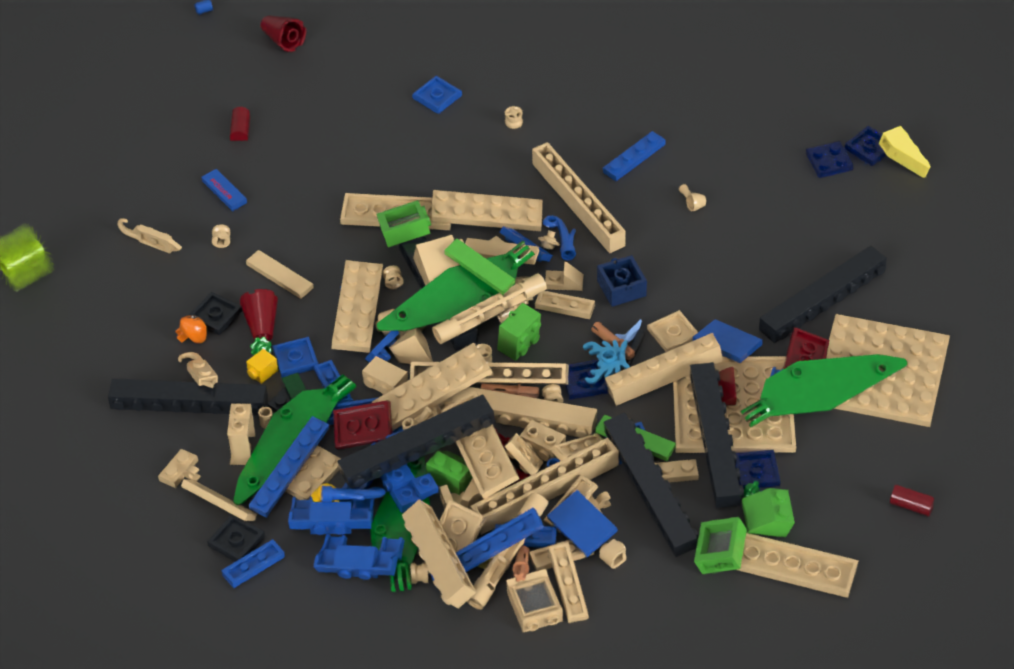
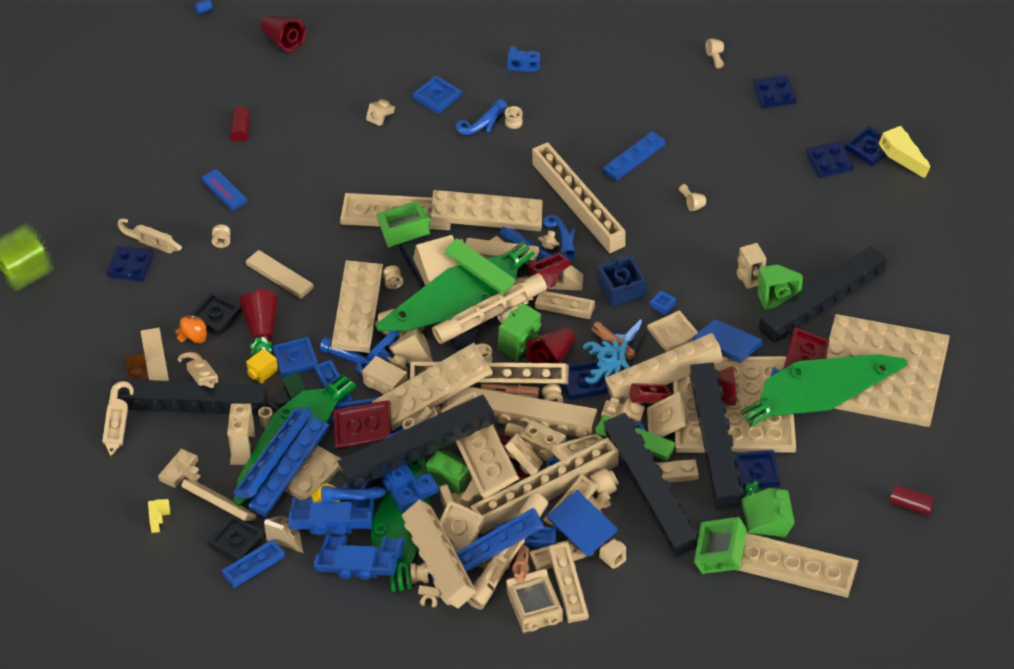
none -> tan plate [102,381,134,457]
none -> clear blue plate [107,245,154,282]
none -> reddish brown slope [125,352,149,380]
none -> tan tile [140,327,169,381]
none -> light yellow bracket [148,499,170,533]
none -> blue plate [234,407,312,498]
none -> tan slope [264,516,303,553]
none -> blue plant [319,337,370,375]
none -> tan bracket [366,100,395,126]
none -> tan plant [387,355,408,371]
none -> tan tile [418,585,442,608]
none -> blue plant [455,99,508,135]
none -> tan hinge [505,422,526,437]
none -> blue leg [507,46,540,72]
none -> dark red cone [526,327,575,364]
none -> dark red arch [528,252,570,291]
none -> tan head [590,468,619,495]
none -> tan tile [601,398,624,419]
none -> tan plate [621,398,645,423]
none -> dark red brick [630,383,672,404]
none -> tan plate [647,392,686,437]
none -> blue plate [650,291,676,315]
none -> tan bar [706,39,724,68]
none -> tan brick [737,243,766,289]
none -> clear blue plate [753,75,797,109]
none -> bright green slope [757,264,803,310]

